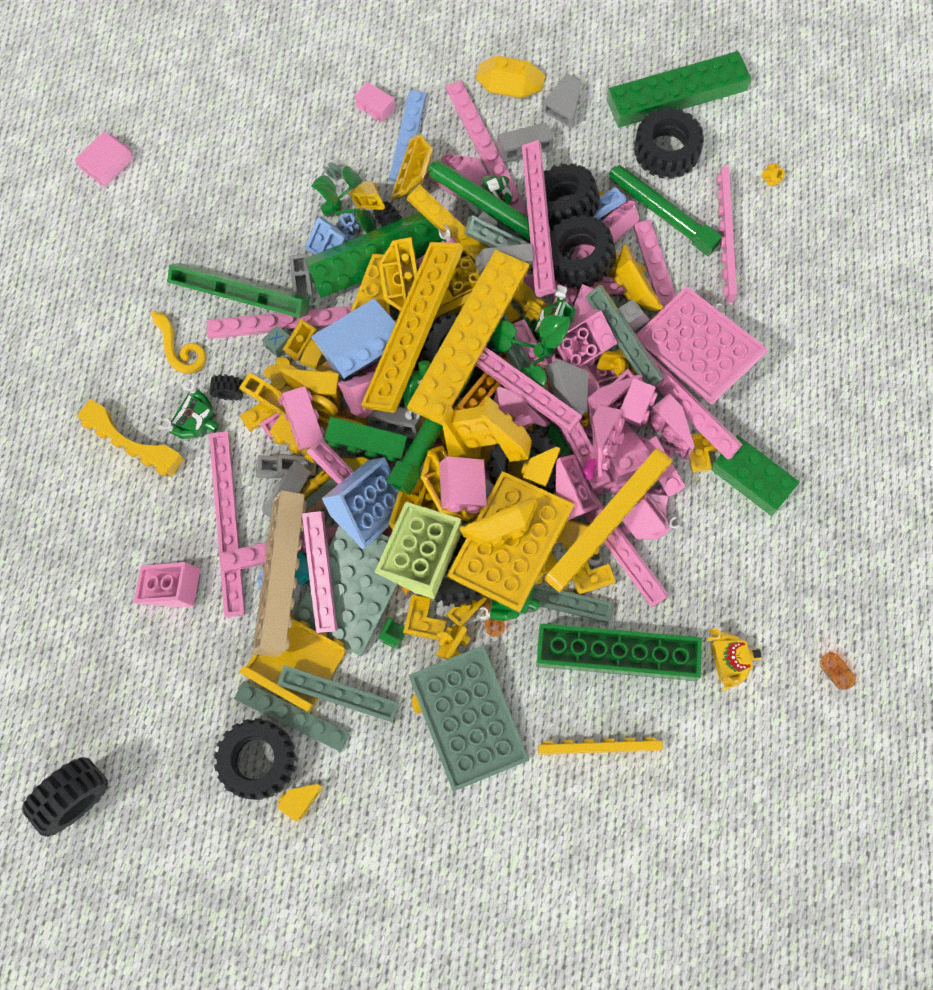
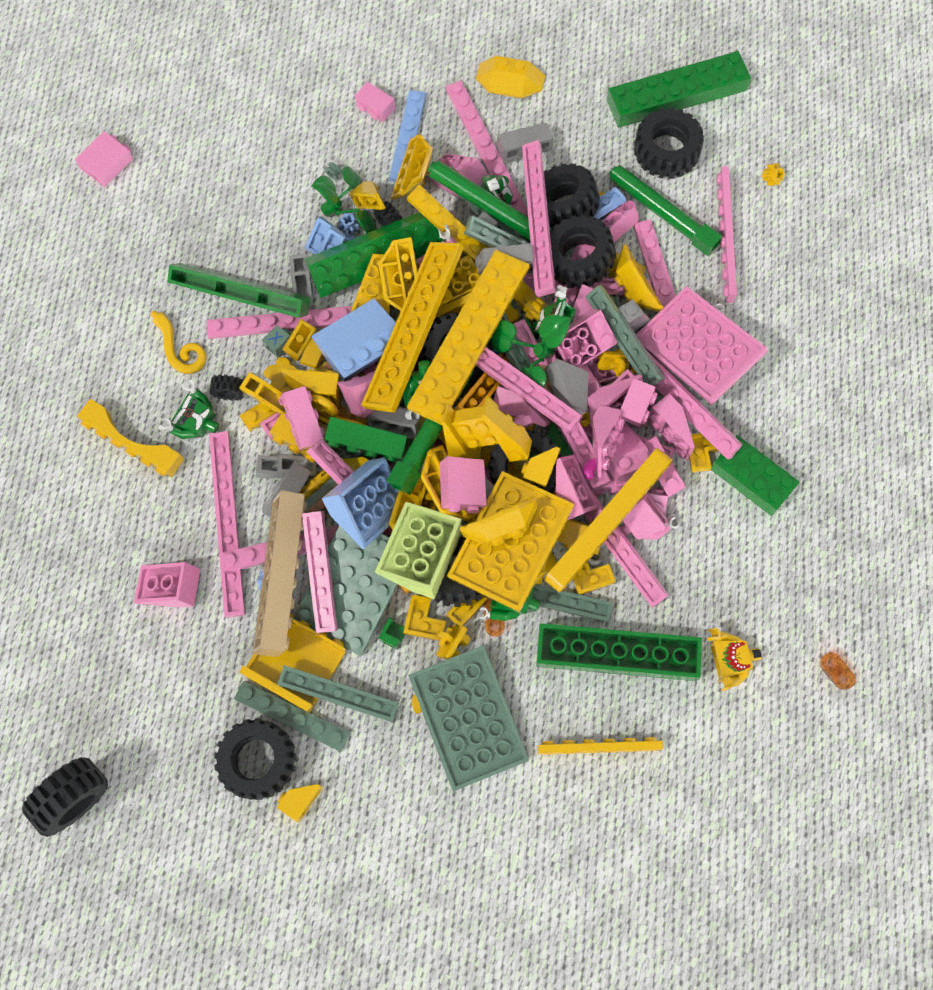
teal brick [294,552,310,585] -> none
light grey slope [543,73,581,128] -> none

